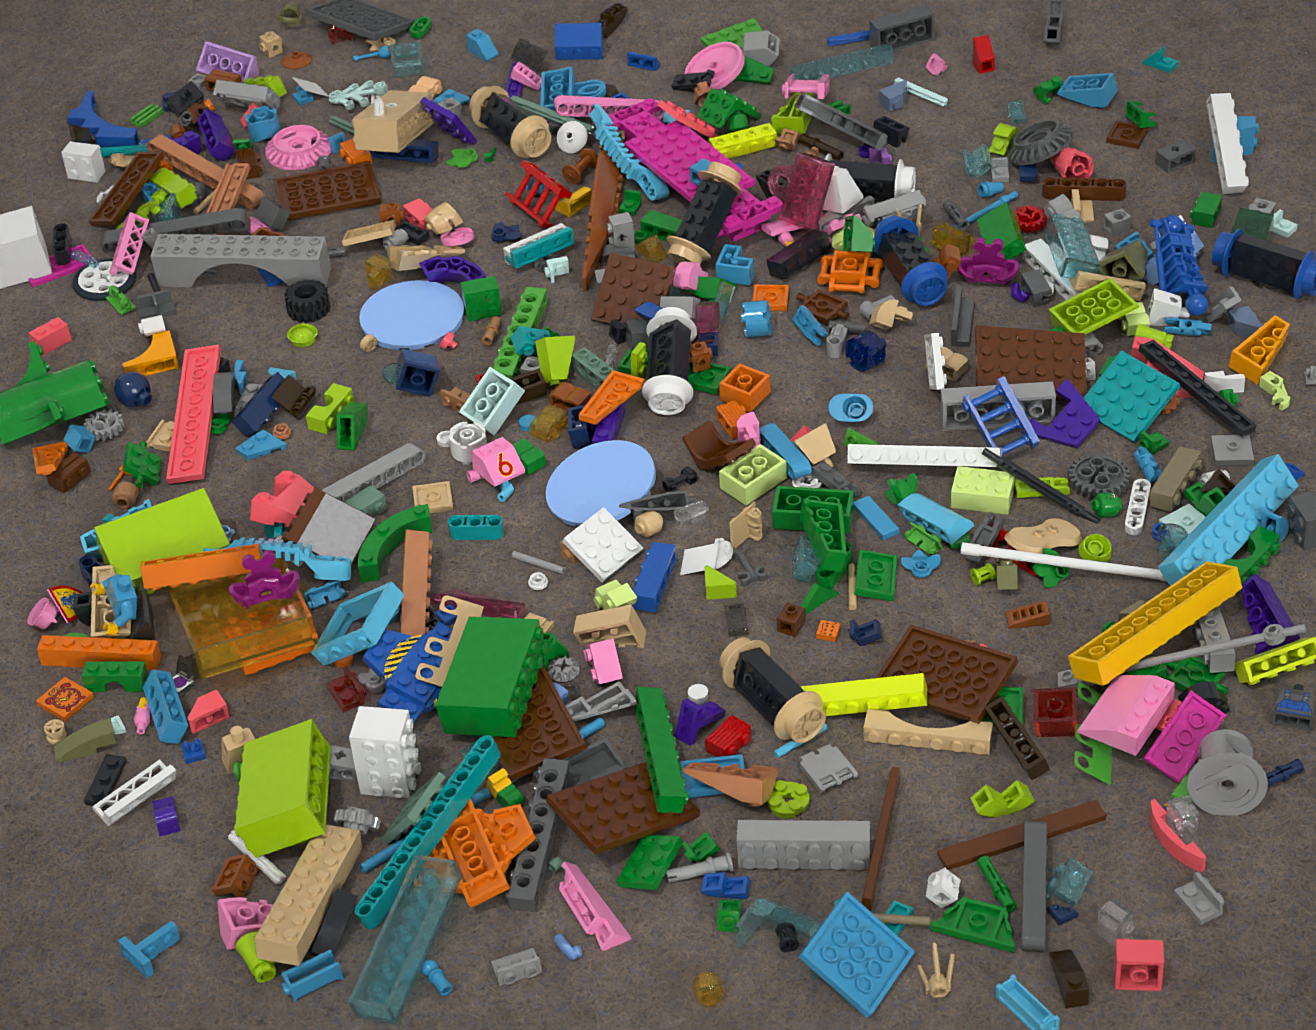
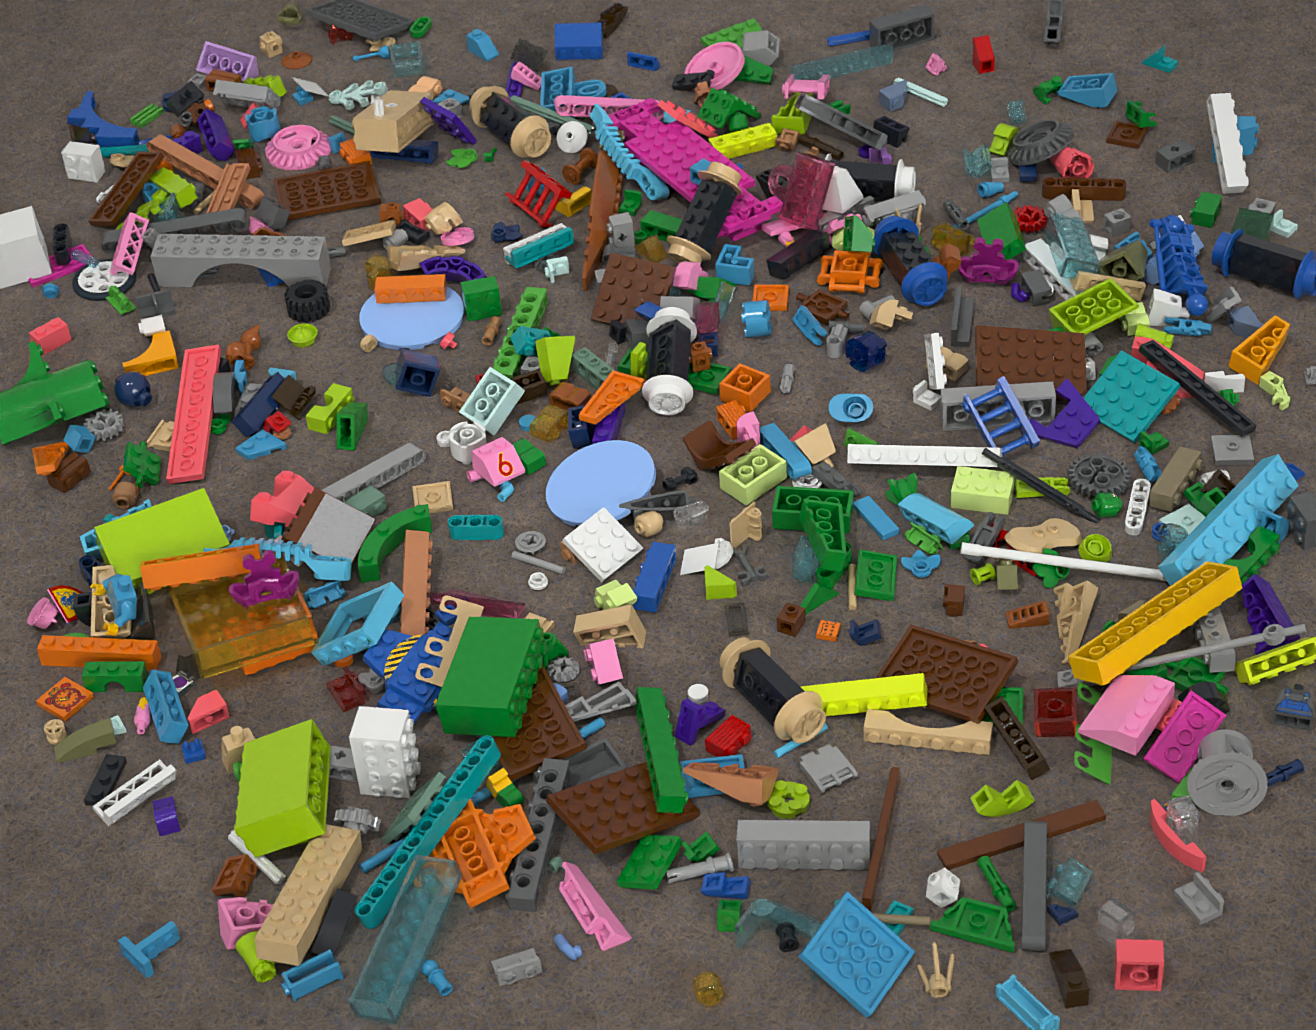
none -> dark azure plate [42,283,59,298]
none -> dark orange animal [226,324,261,370]
none -> red bracket [263,411,291,434]
none -> orange brick [374,274,447,304]
none -> light grey gear [515,531,546,555]
none -> light grey axle [779,364,795,394]
none -> white bracket [912,380,941,411]
none -> reddish brown brick [943,584,965,616]
none -> tan wedge [1054,580,1099,665]

